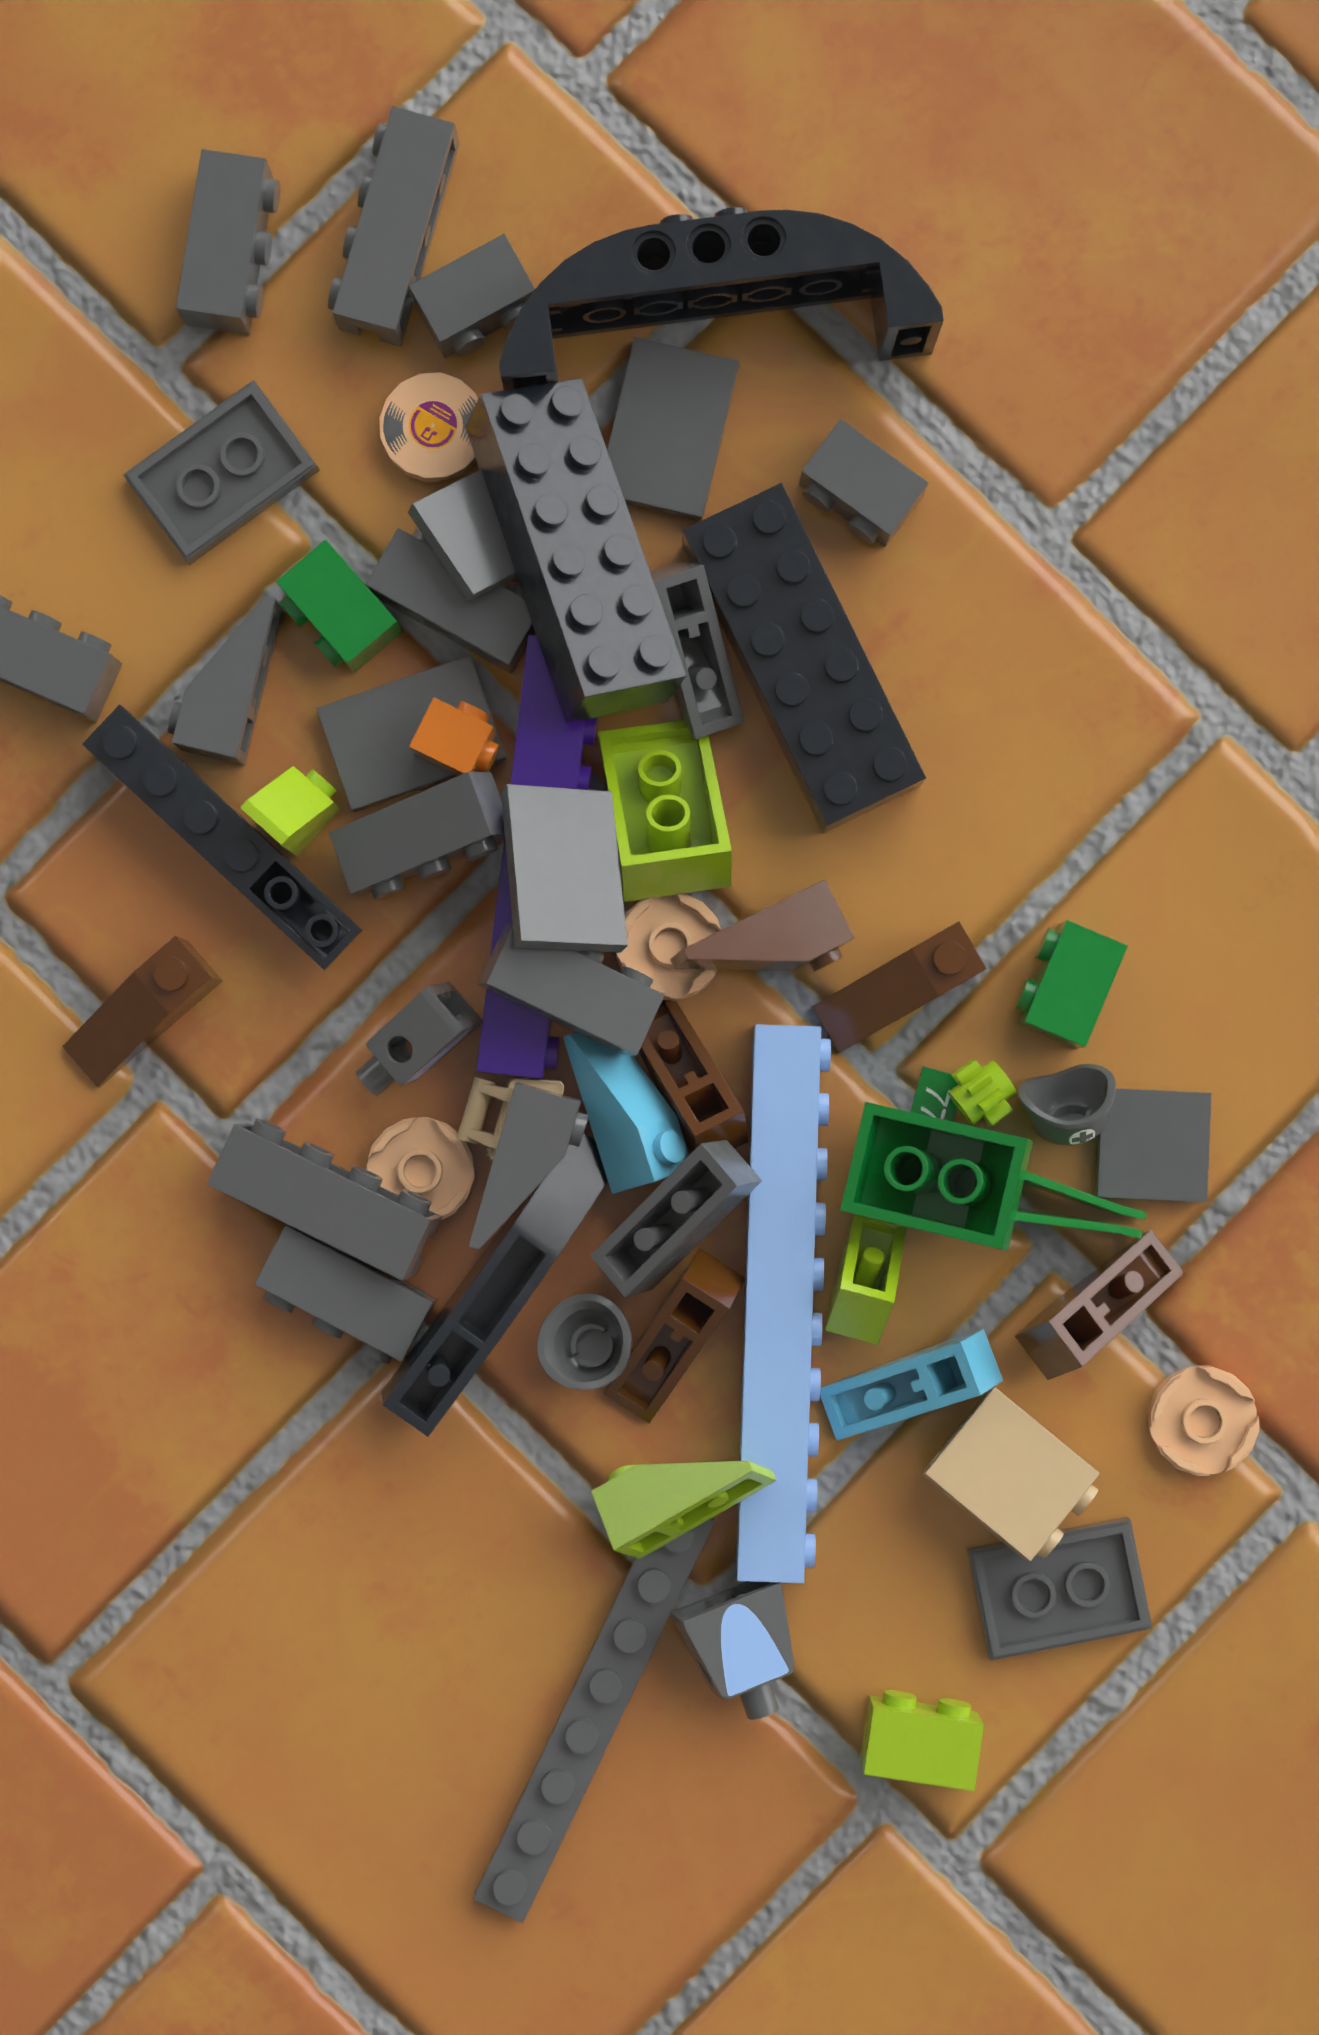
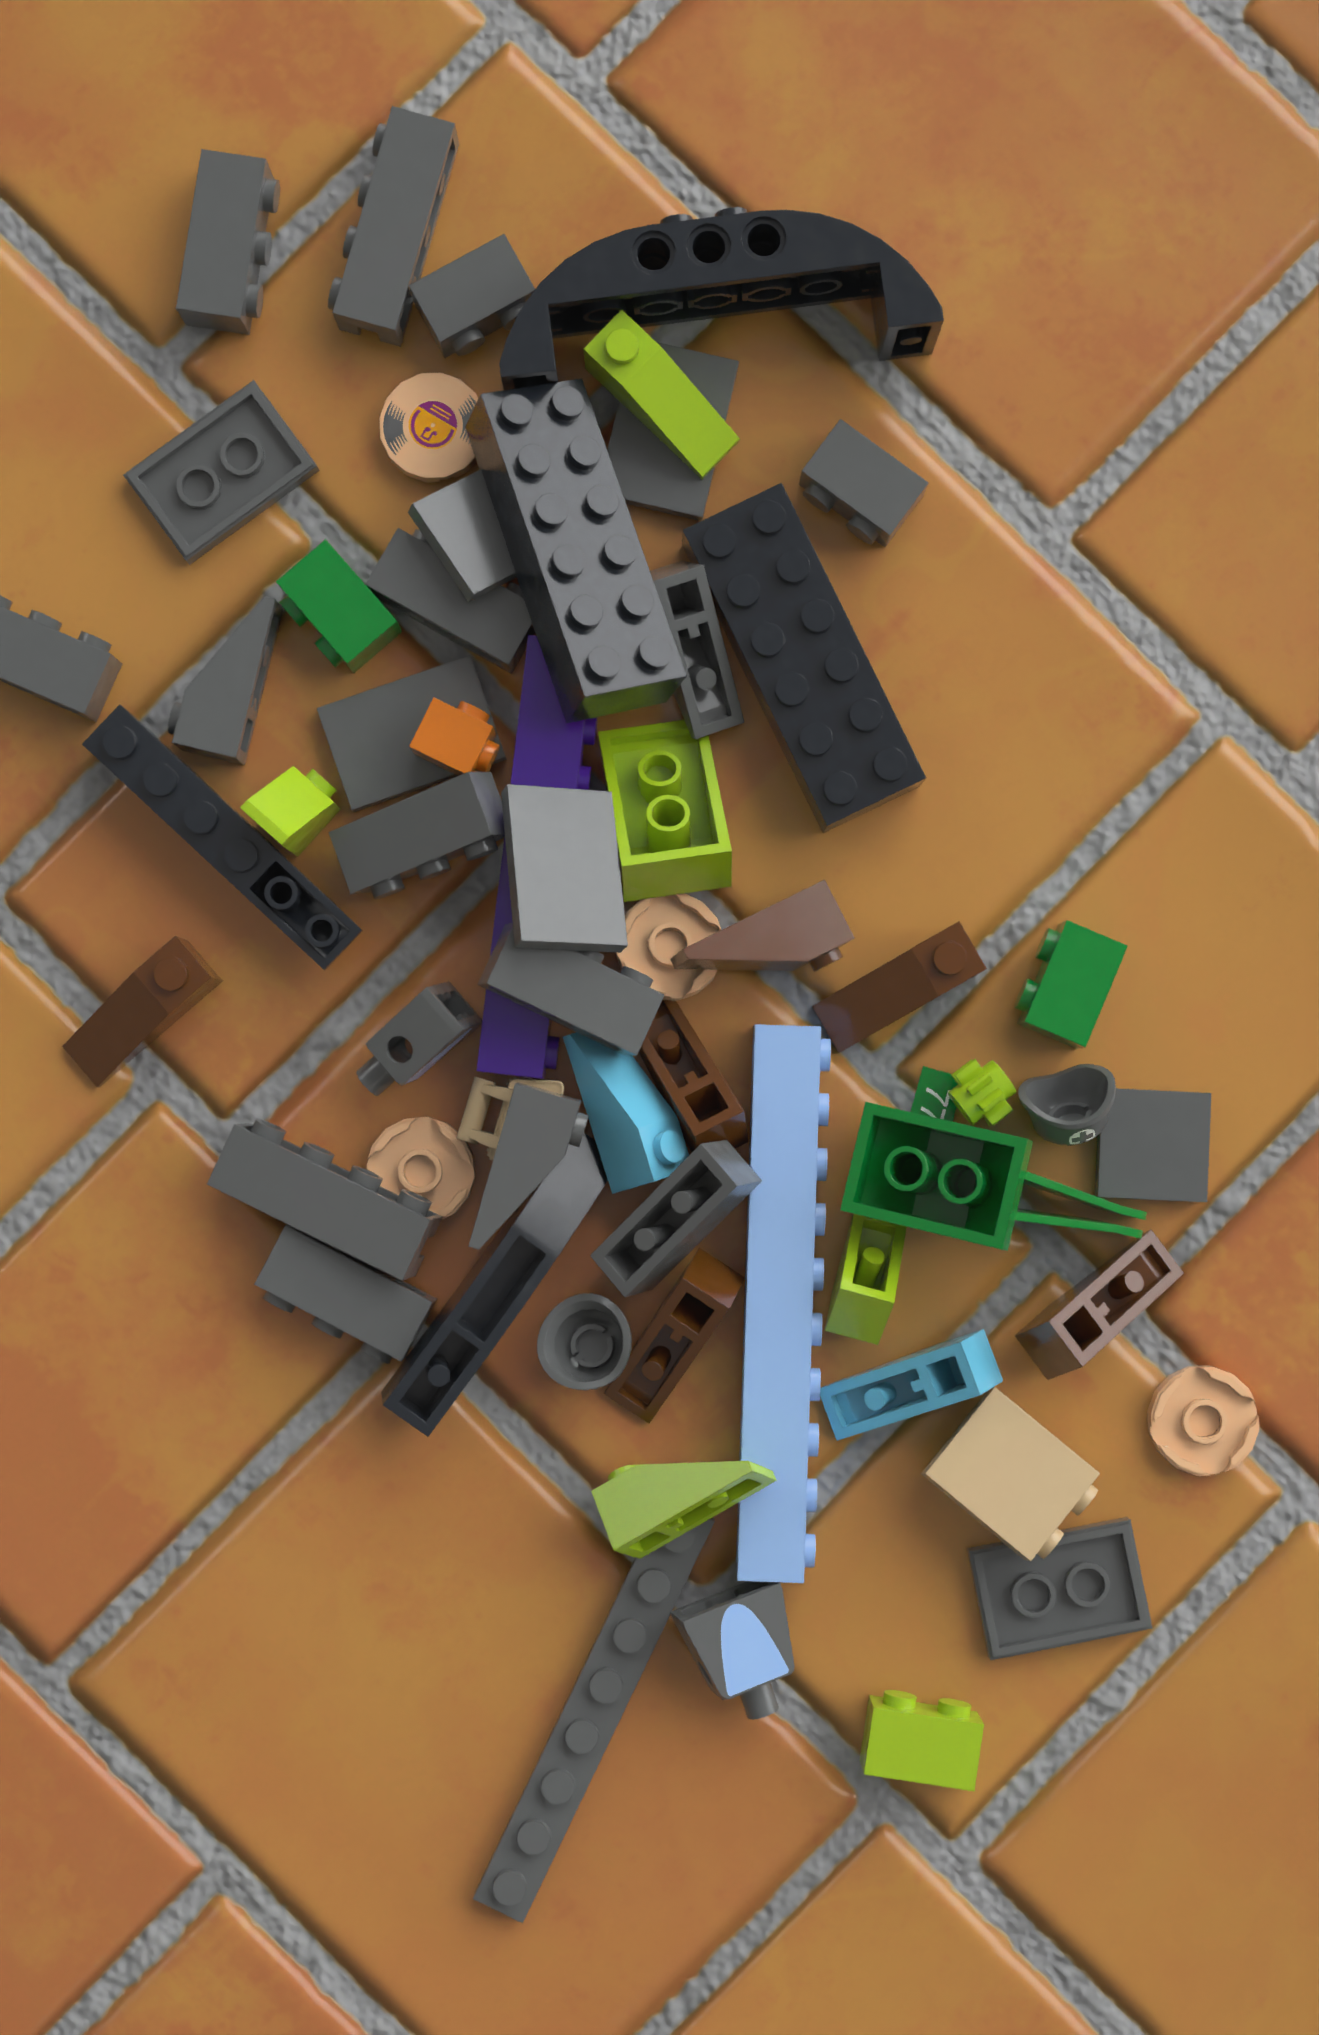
none -> lime slope [583,310,740,479]

